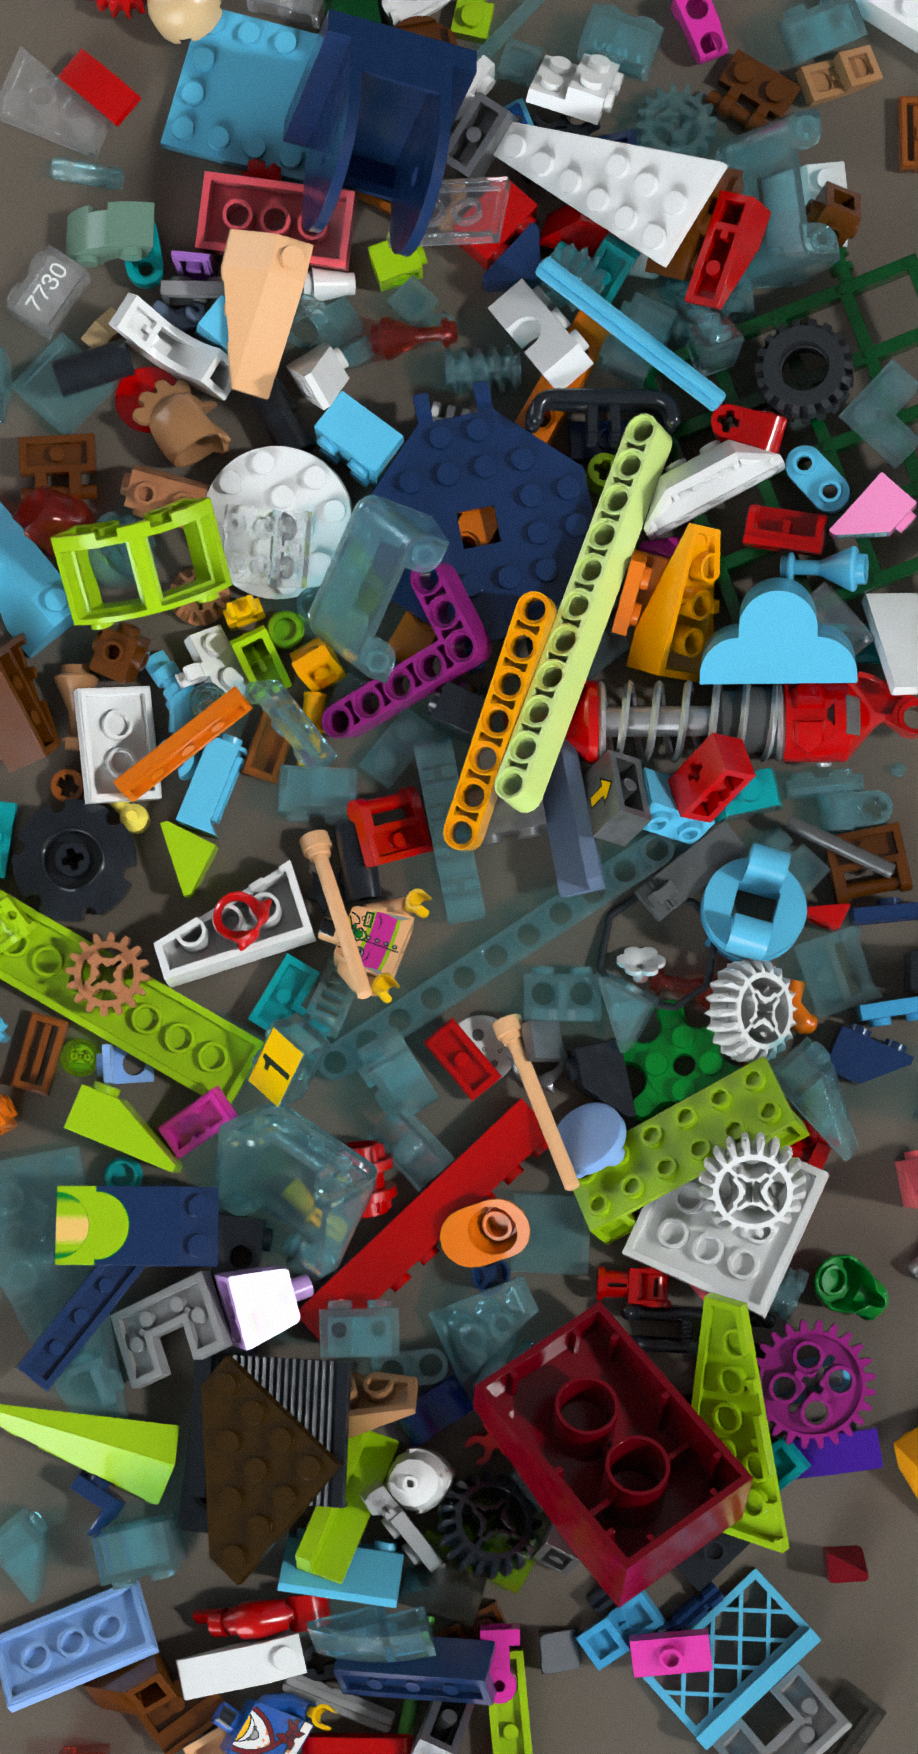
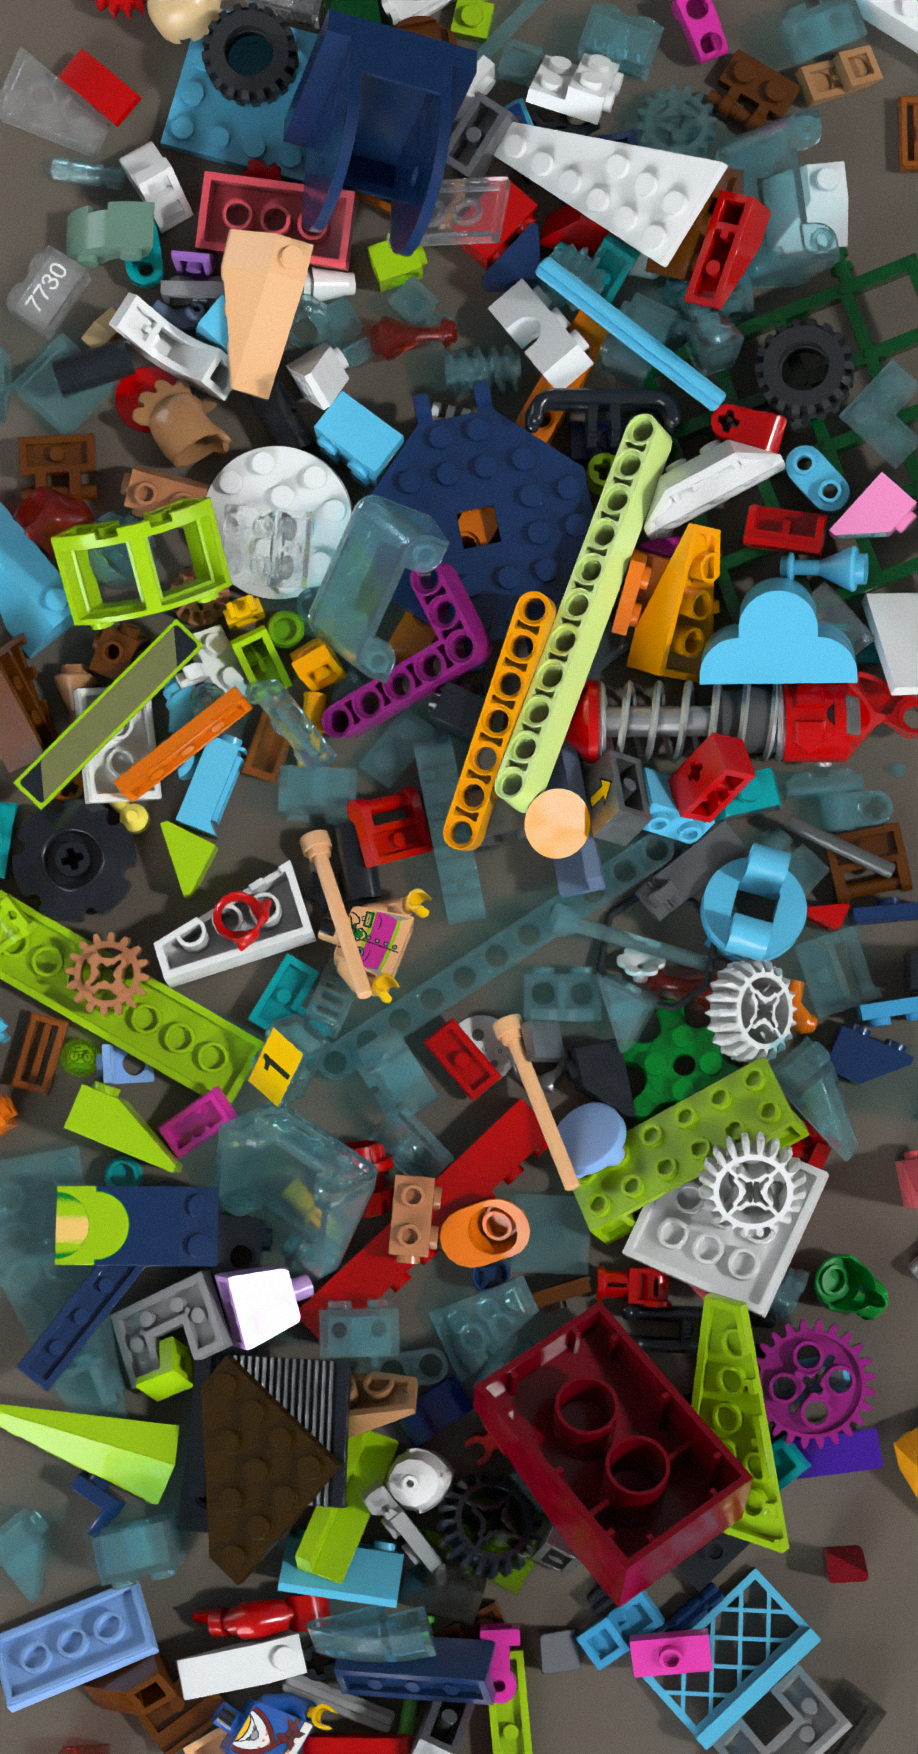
reddish brown brick [802,181,862,249] -> none
none -> olive tile [13,619,204,810]
none -> white tile [119,141,194,233]
none -> lime panel [136,1336,194,1402]
none -> black tyre [202,3,299,107]
none -> nougat brick [388,1174,442,1264]
none -> reddish brown plate [512,1275,592,1315]
none -> light orange sticker [524,788,591,859]
none -> clear light blue piece [547,903,726,975]

